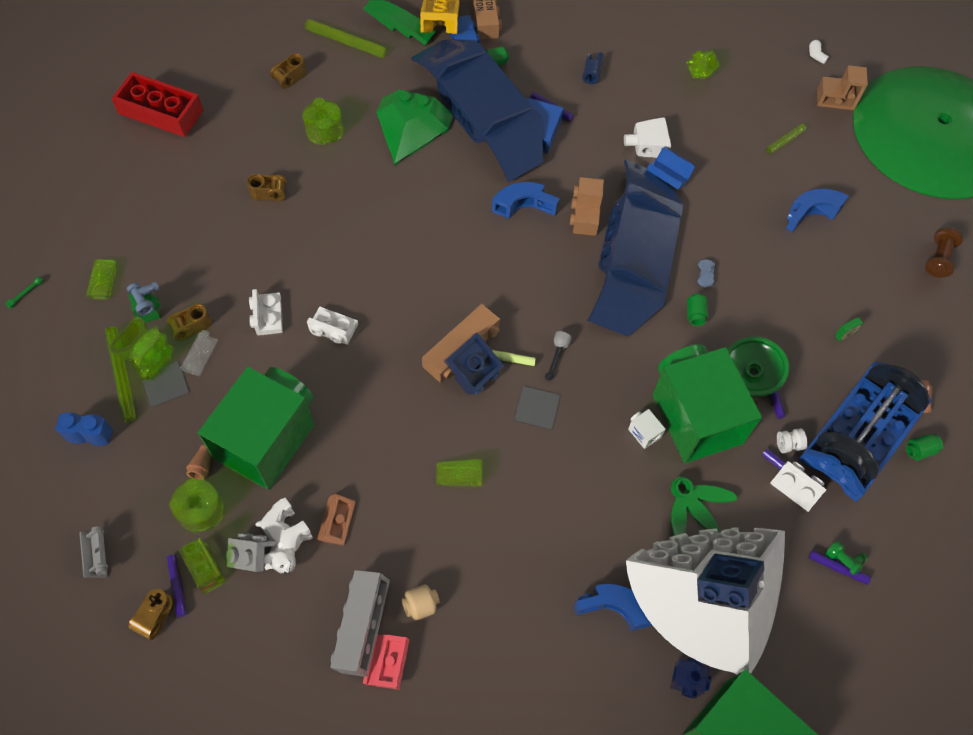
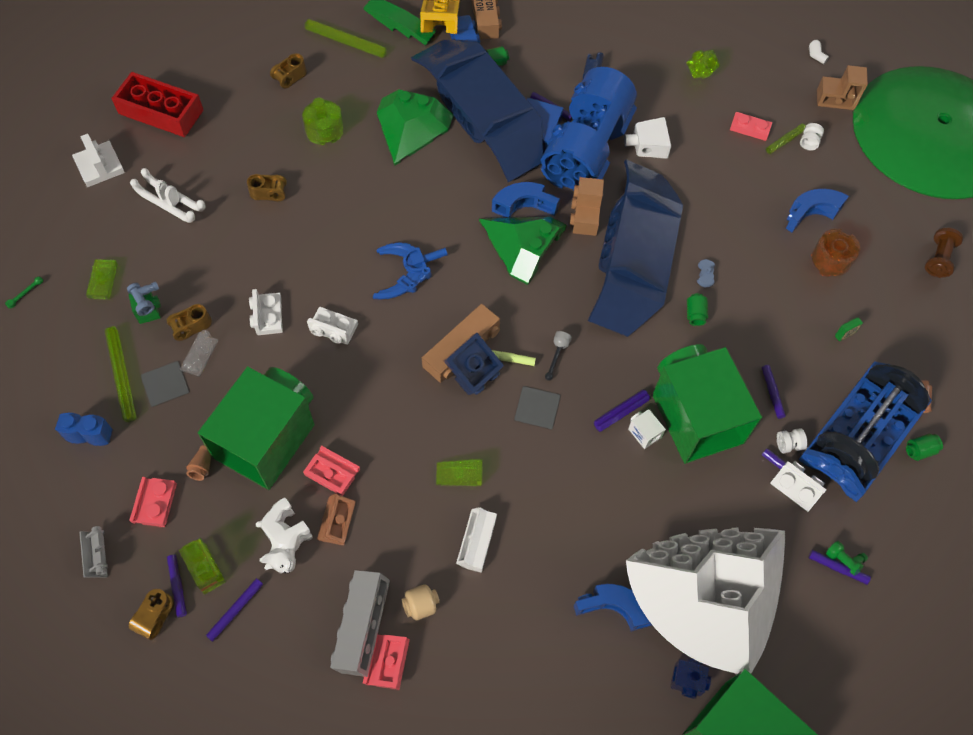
clear neon green piece [110,317,173,381] -> none
clear neon green brick [169,478,224,533] -> none
light grey bracket [226,533,276,572] -> none
blue panel [646,147,696,190] -> none
green plant [670,477,737,536] -> none
dark blue plate [698,553,764,607] -> none
green dish [727,337,789,397] -> none
none -> white bracket [72,134,125,188]
none -> coral plate [129,477,177,527]
none -> white piece [130,168,206,223]
none -> dark purple bar [206,578,263,642]
none -> coral plate [303,446,360,496]
none -> blue bar [372,242,448,299]
none -> white piece [456,508,497,573]
none -> green wedge [479,216,567,285]
none -> blue cylinder [540,67,637,193]
none -> dark purple axle [594,390,650,432]
none -> coral plate [730,112,772,141]
none -> white wheel [800,123,824,150]
none -> clear orange brick [811,229,861,277]

